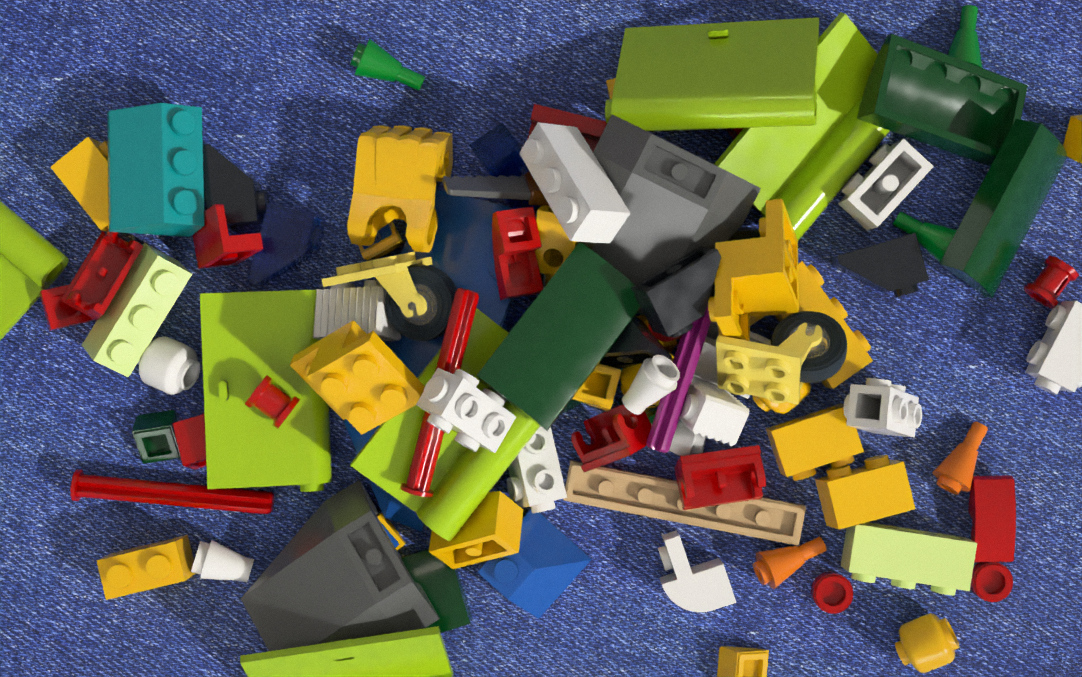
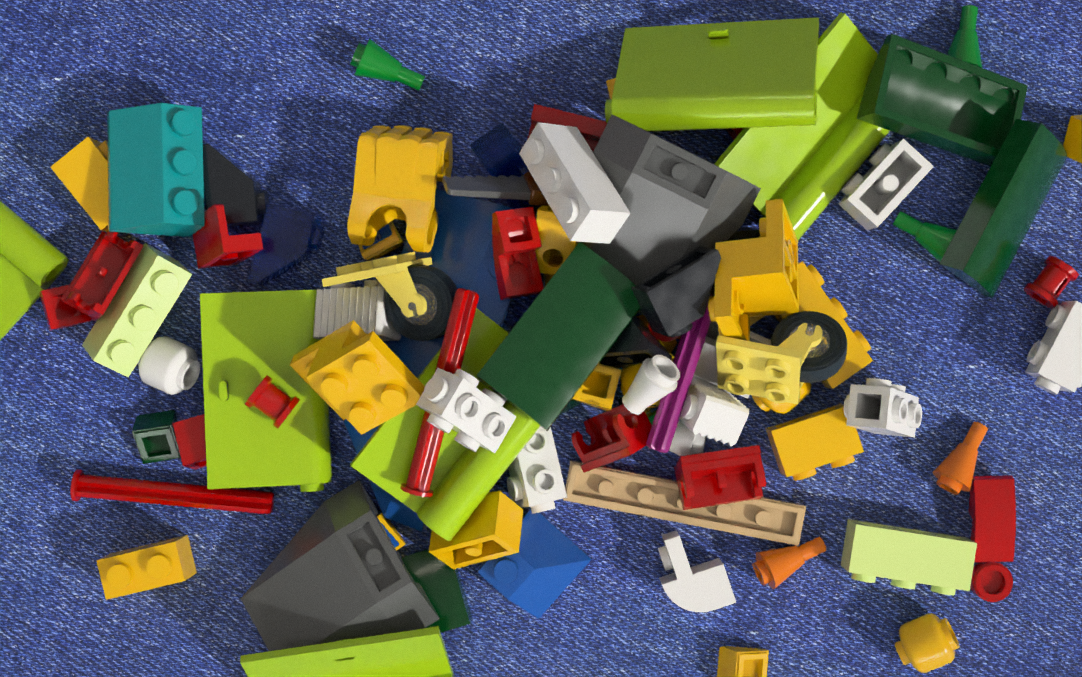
white cone [191,540,254,583] -> none
red tile [811,571,853,614] -> none
yellow brick [815,455,915,530] -> none
black slope [829,233,929,297] -> none

